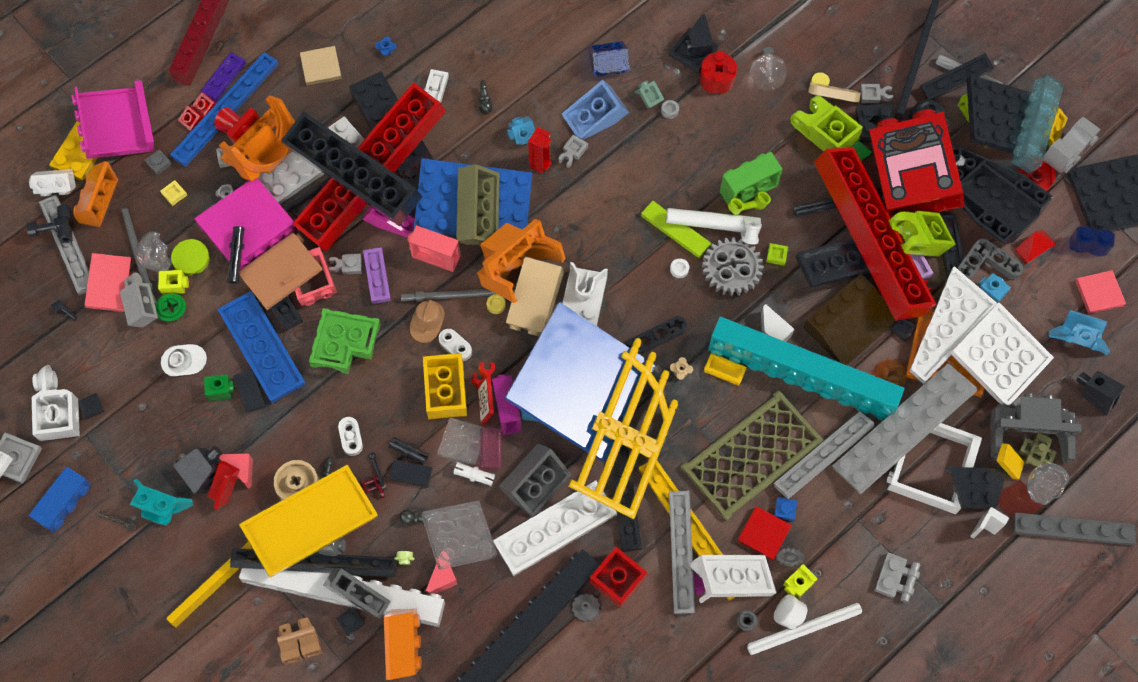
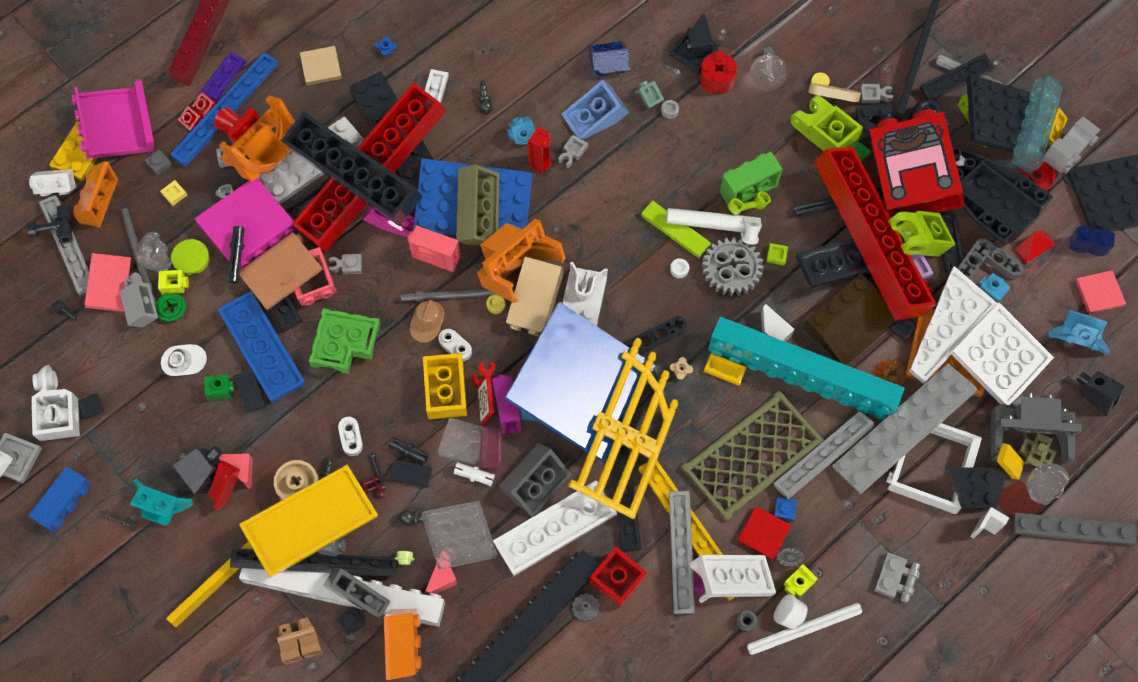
medium lavender plate [363,247,391,304] -> none

